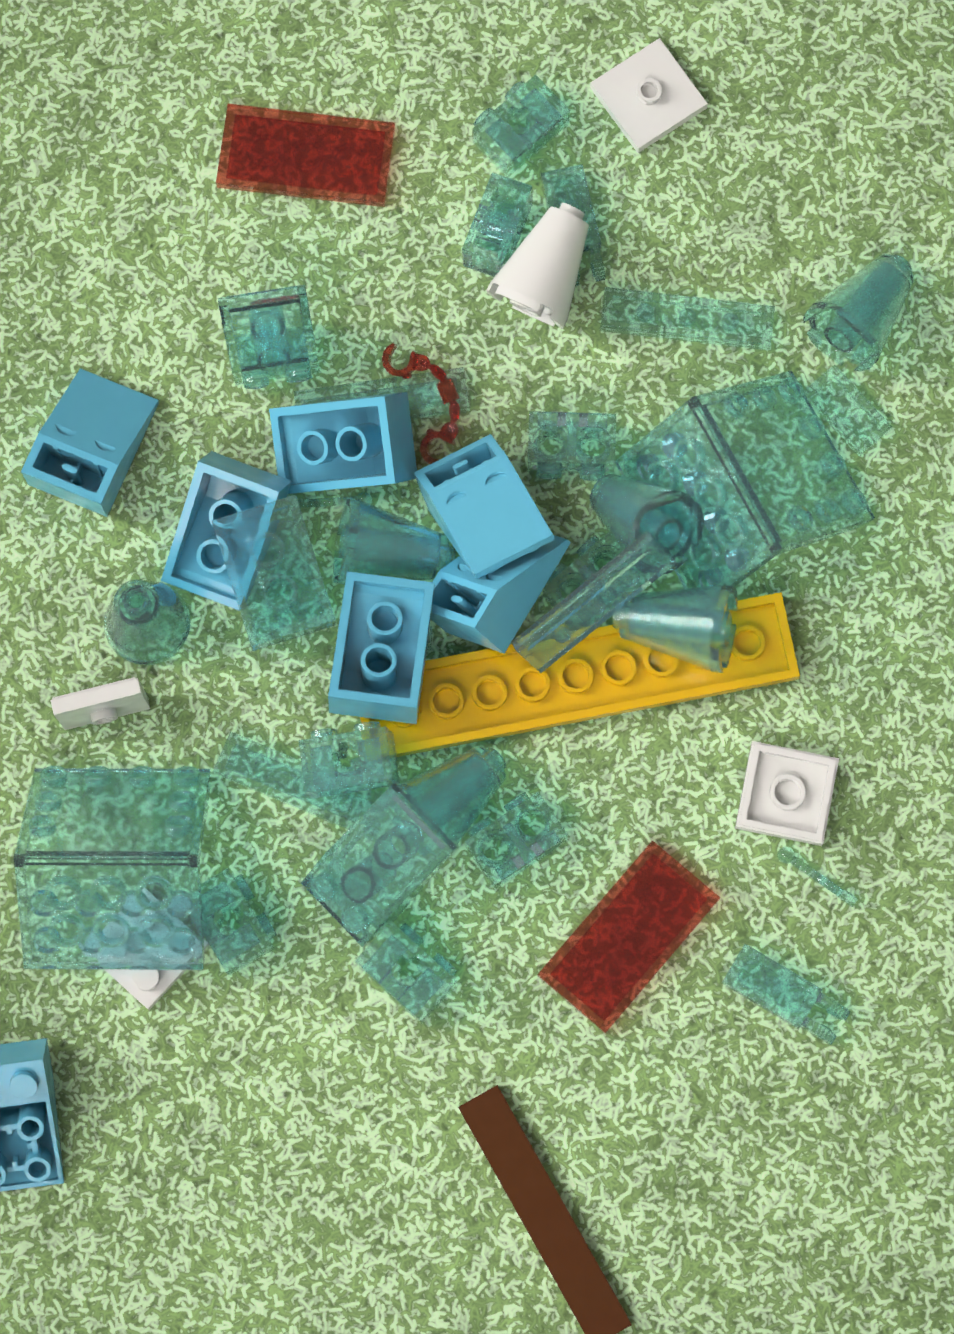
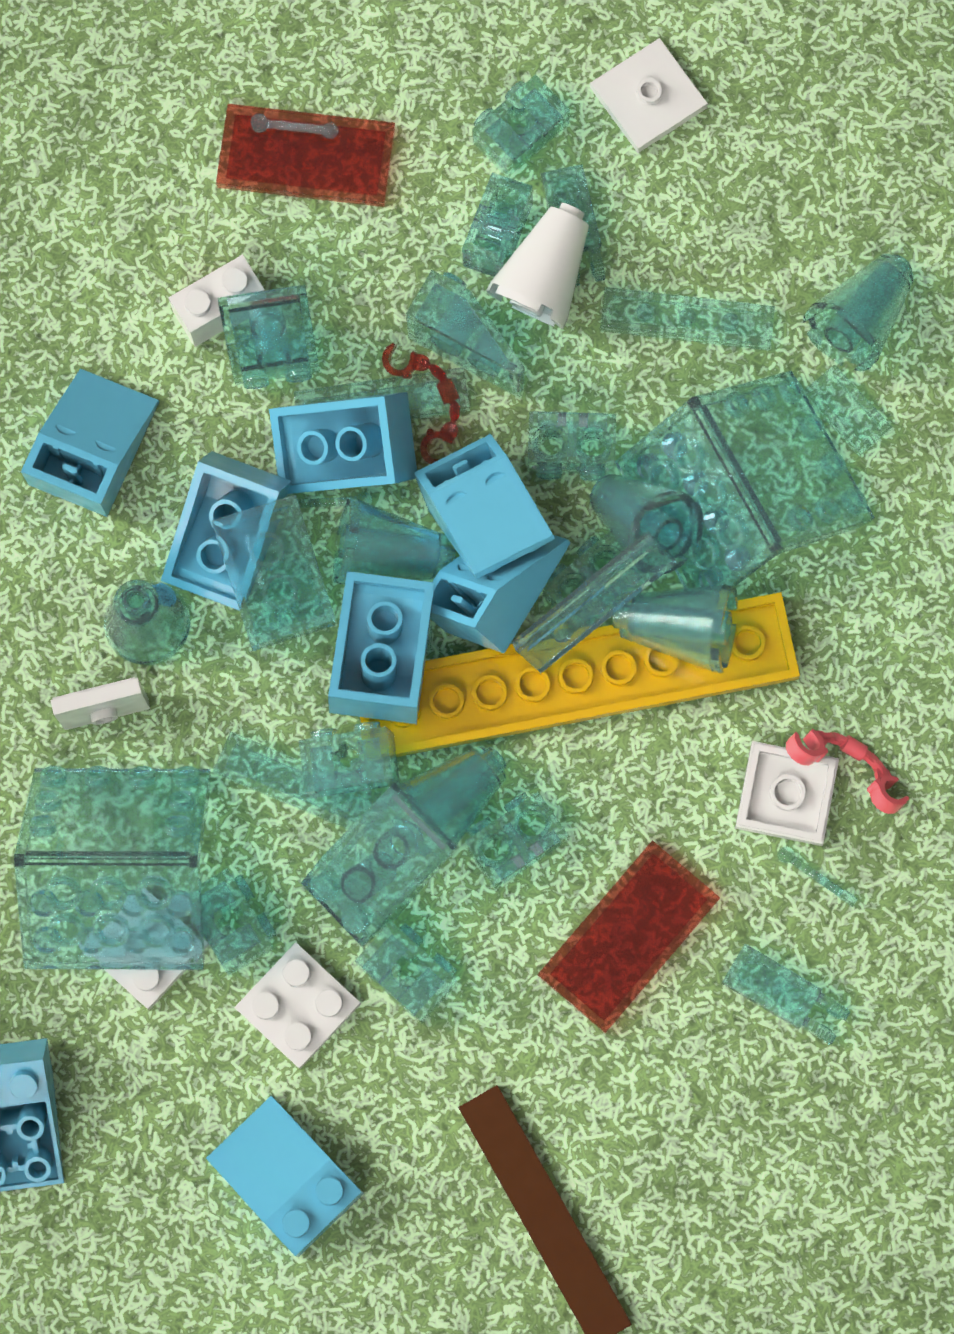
none -> white brick [169,254,268,347]
none -> medium azure slope [206,1096,364,1257]
none -> white plate [234,942,361,1069]
none -> clear light blue hinge [250,114,339,139]
none -> clear light blue slope [406,270,525,399]
none -> coral piece [786,729,909,814]

